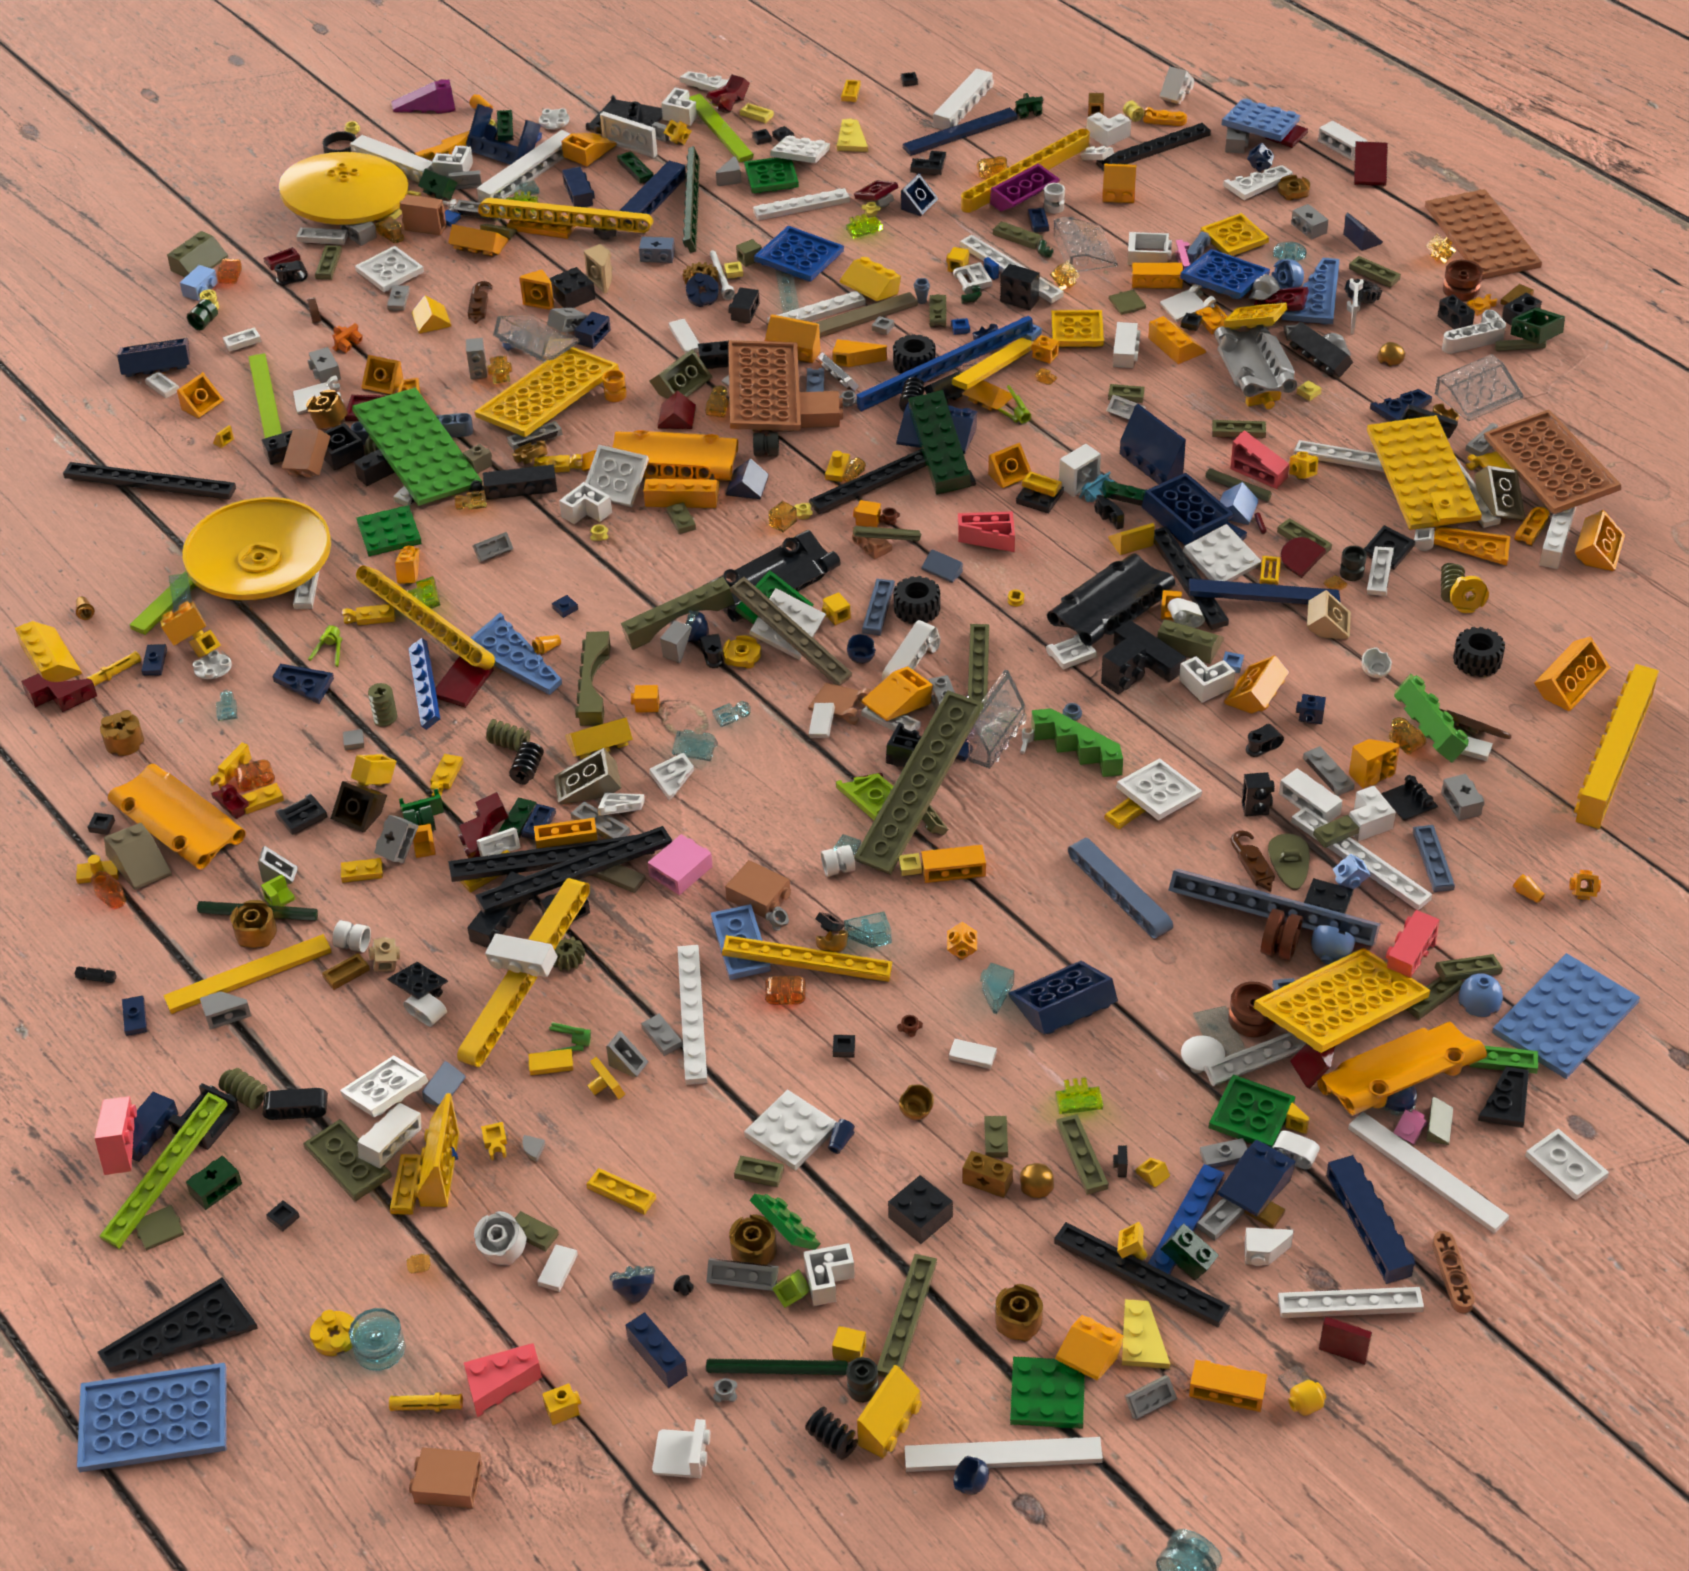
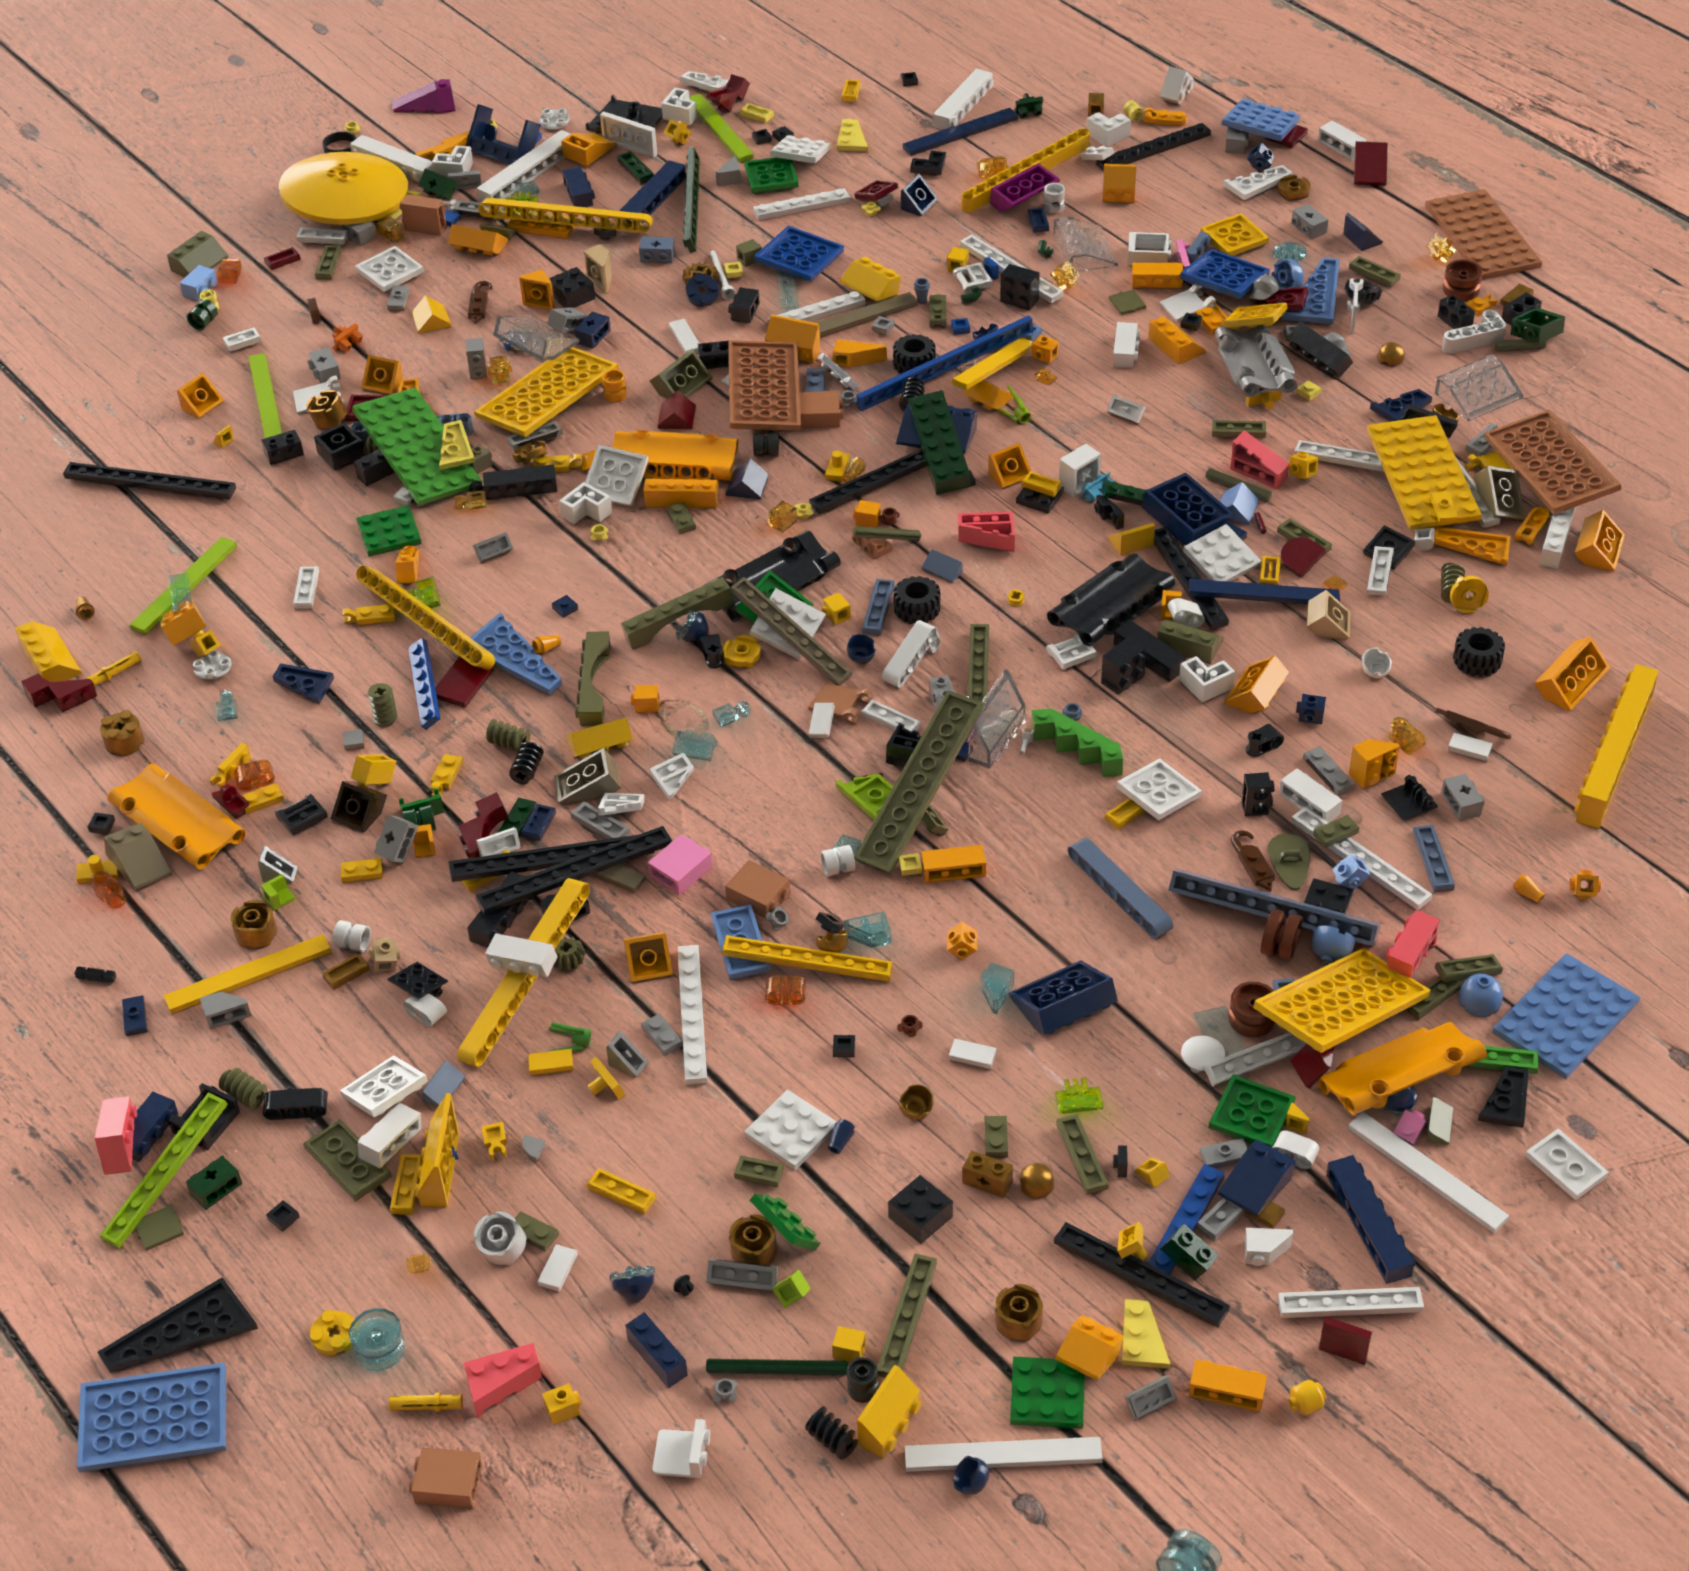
dark blue slope [117,337,190,377] -> none
dark blue plate [141,644,167,676] -> none
white tile [145,372,179,398] -> none
yellow dish [182,497,331,600] -> none
dark green axle [197,901,318,921] -> none
black piece [274,261,308,285] -> none
nougat brick [282,429,330,478] -> none
lime plant [308,625,342,667] -> none
light orange cone [469,94,493,109] -> none
dark green plate [497,110,514,142] -> none
light orange brick [534,818,598,849] -> none
light grey plate [652,122,669,142] -> none
light grey slope [660,621,692,663] -> none
clear yellow piece [705,386,729,417] -> none
white brick [804,1243,855,1306] -> none
clear neon green hinge [846,214,882,238] -> none
light orange slope [861,666,933,721] -> none
black brick [924,371,965,403] -> none
olive plate [993,221,1043,249] -> none
yellow plate [1051,310,1104,347] -> none
olive plate [1108,384,1145,403] -> none
dark blue slope [1119,404,1186,485] -> none
medium blue plate [1222,651,1244,673] -> none
pearl dark grey wheel [1340,546,1367,581] -> none
white brick [1349,786,1396,842] -> none
bright green brick [1394,673,1469,763] -> none
nougat beam [1432,1231,1475,1313] -> none
none -> light yellow wing [439,420,475,470]
none -> light orange slope [623,931,673,982]

